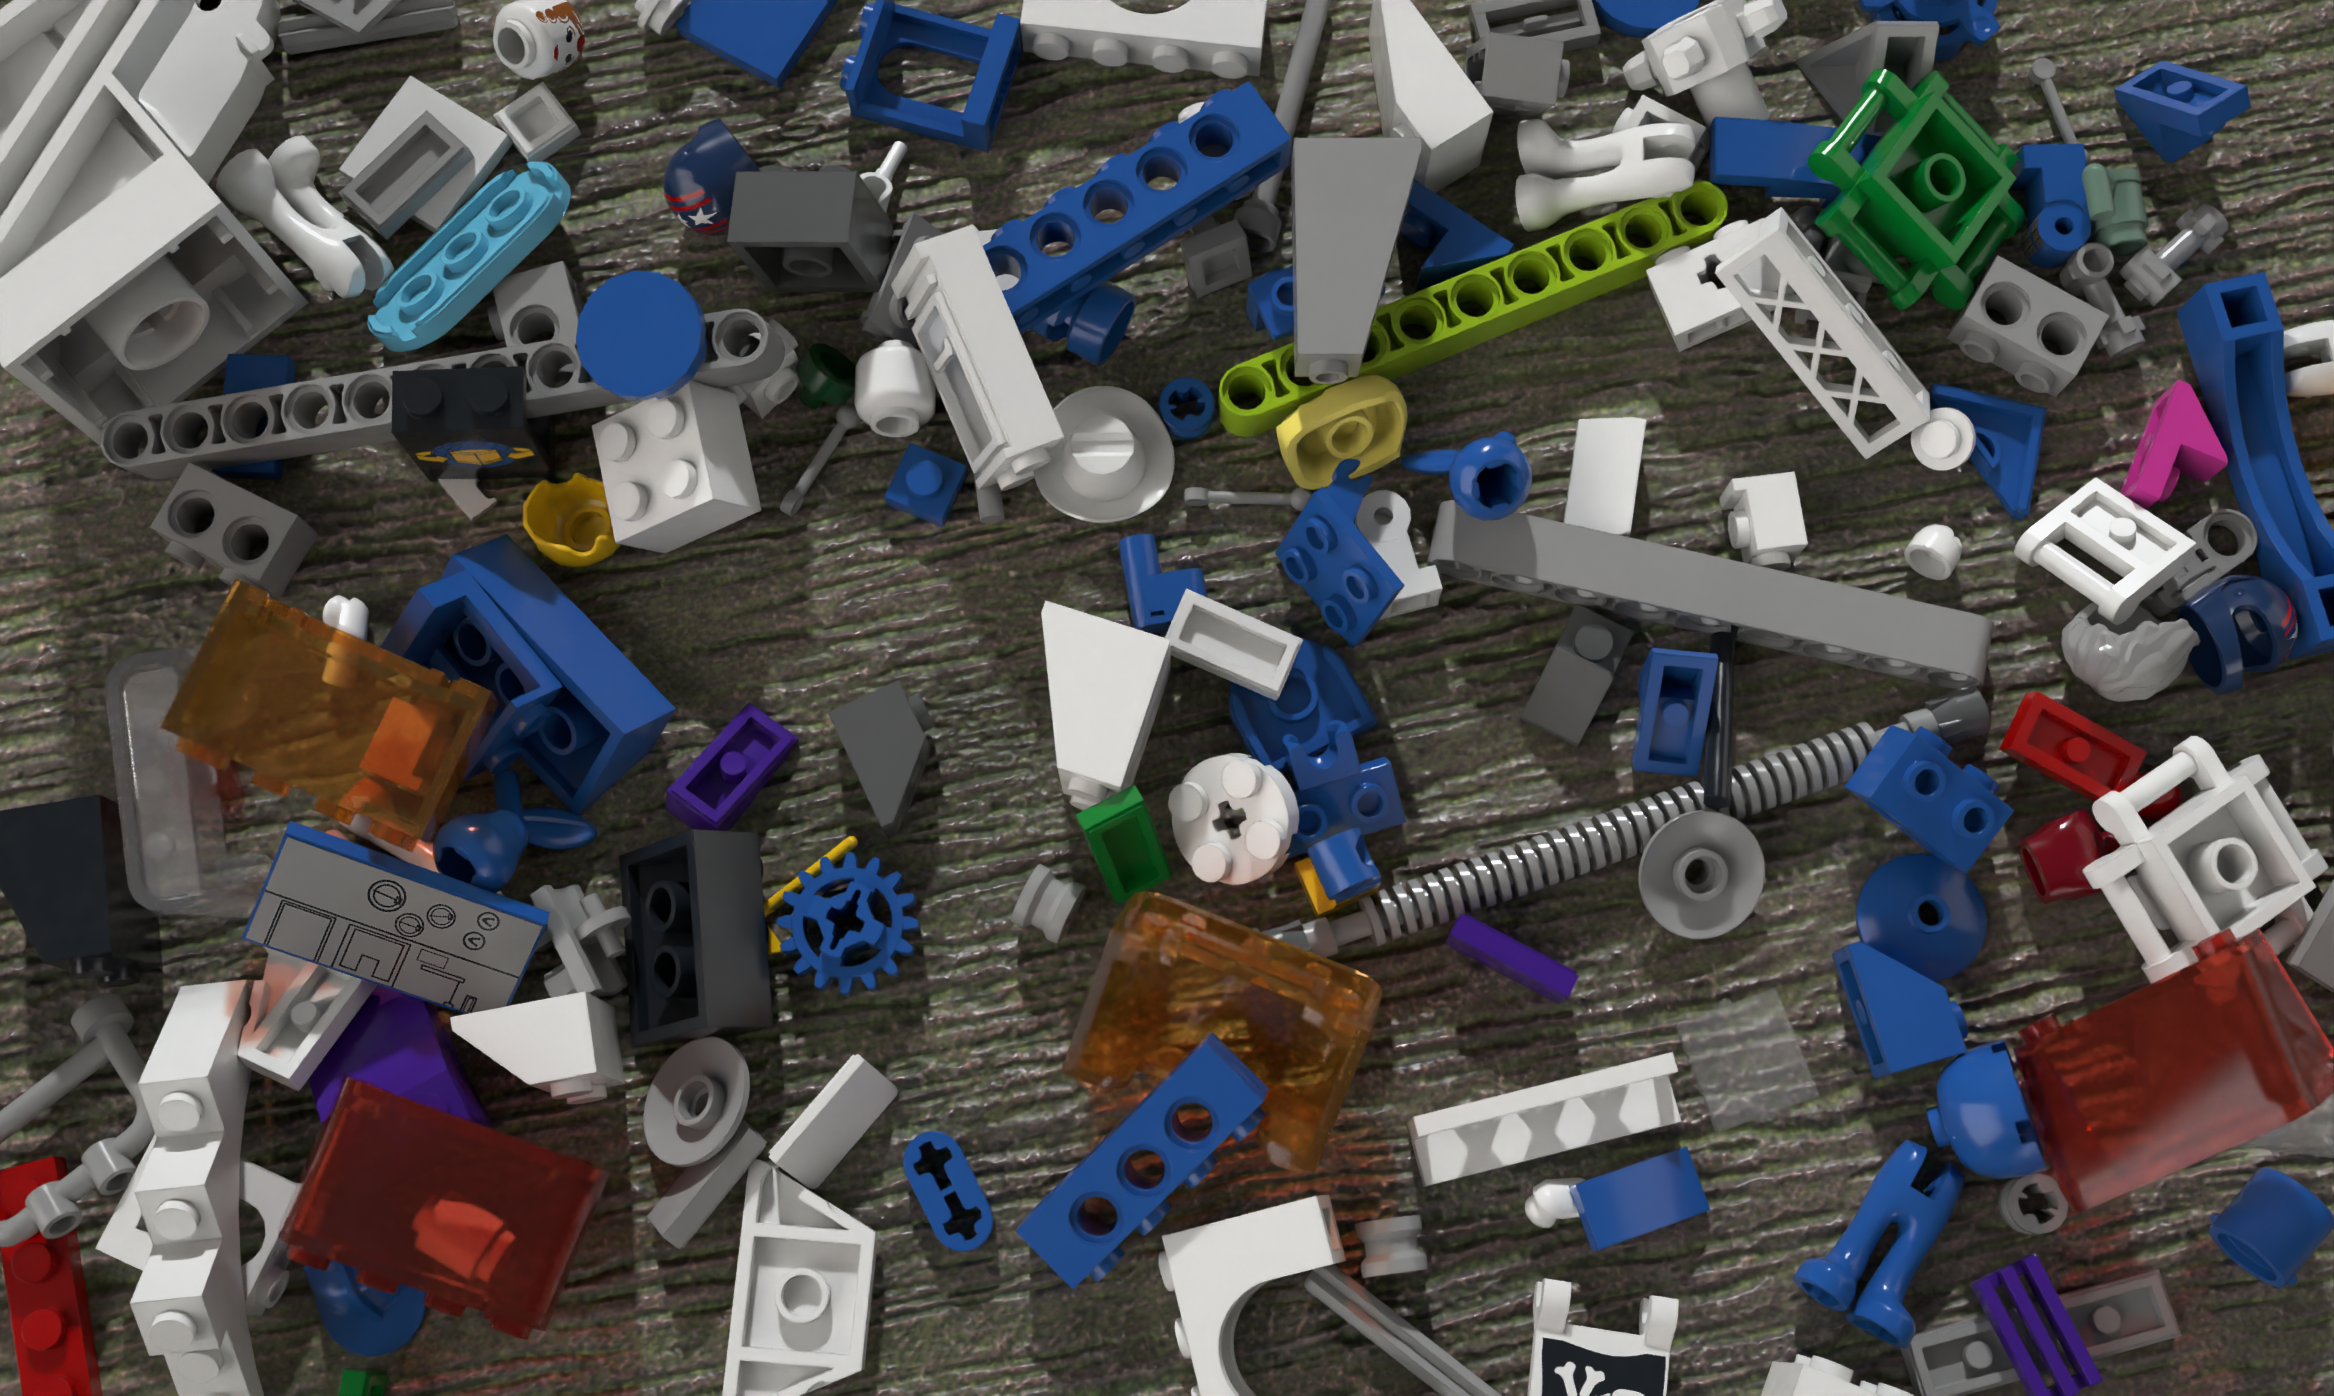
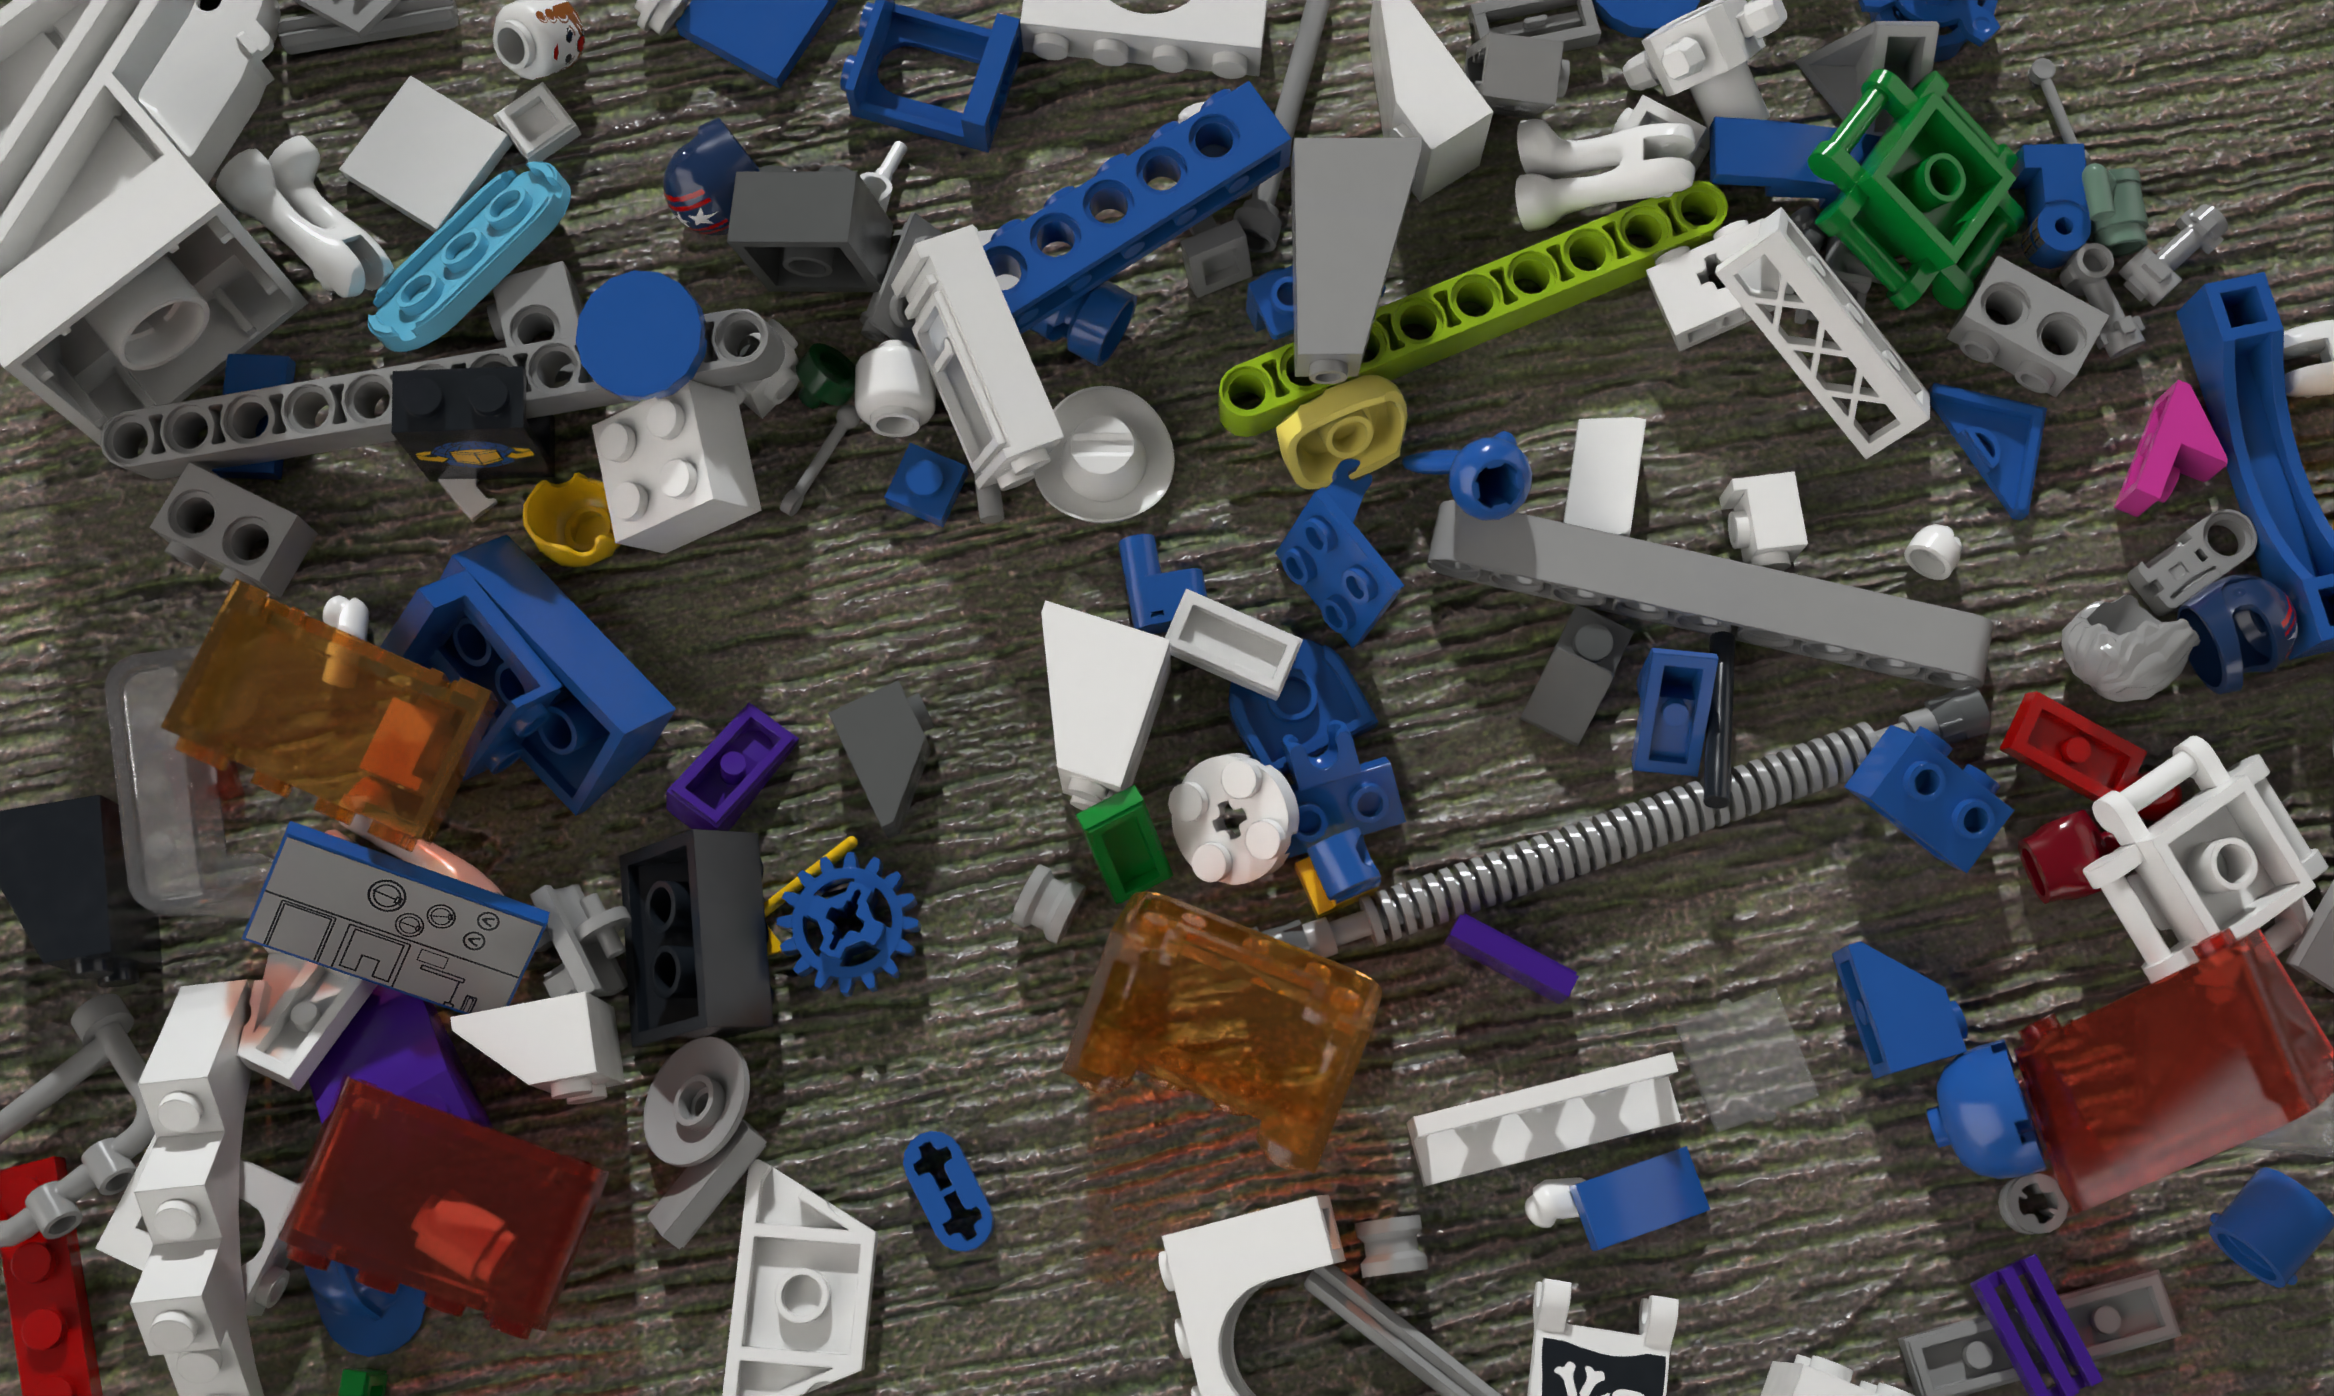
light grey tile [338,110,474,240] -> none
blue piece [432,770,598,893] -> none
white slope [768,1054,898,1189] -> none
blue brick [1016,1032,1269,1289] -> none
blue bush [1159,377,1214,440] -> none
light grey hinge [1184,487,1313,511] -> none
white leg [1355,490,1443,620] -> none
blue slope [1400,180,1514,291] -> none
light grey dish [1638,810,1765,939] -> none
blue piece [1793,1140,1965,1349] -> none
blue dish [1856,854,1987,982] -> none
white plate [1911,407,1976,470] -> none
white plate [2014,477,2197,625] -> none
blue slope [2114,60,2251,163] -> none

